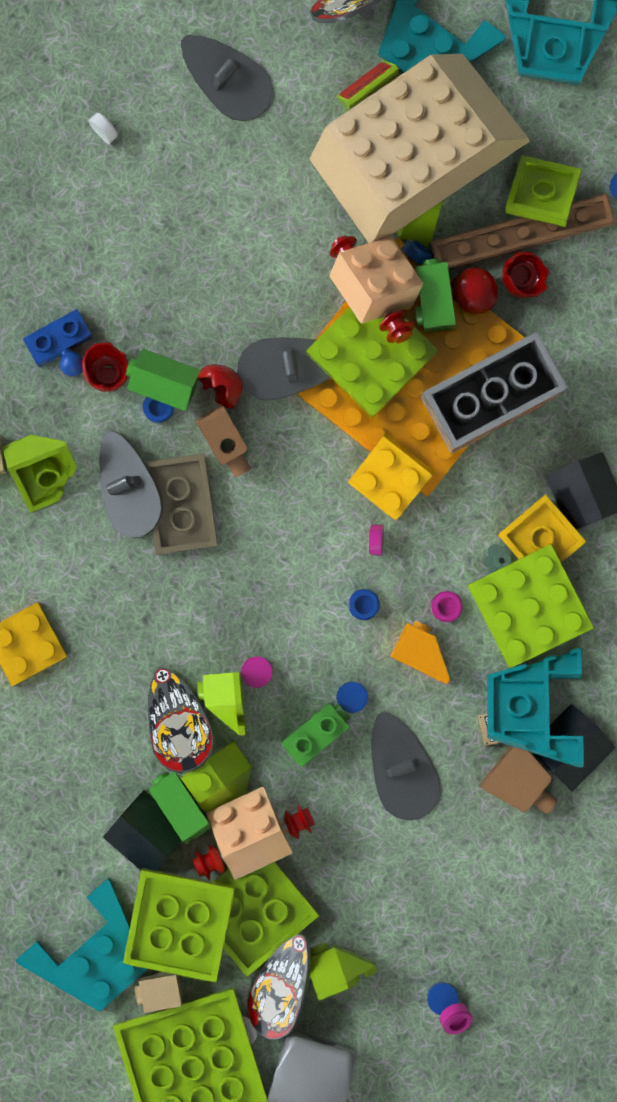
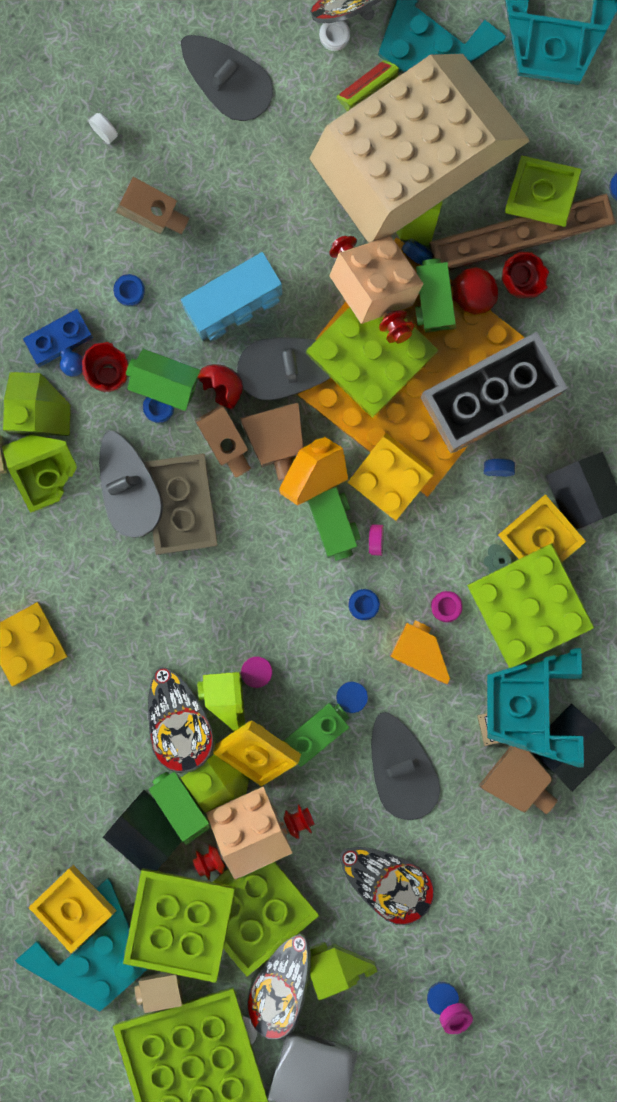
none -> lime slope [3,372,71,436]
none -> yellow plate [28,865,116,953]
none -> blue tile [113,274,145,306]
none -> medium nougat torso [116,177,190,235]
none -> medium azure brick [180,252,282,341]
none -> yellow plate [213,720,301,787]
none -> medium nougat torso [240,403,303,481]
none -> light orange slope [279,437,348,506]
none -> bright green brick [307,487,361,561]
none -> white tile [319,21,350,51]
none -> shield [340,847,434,925]
none -> blue tile [484,459,515,477]

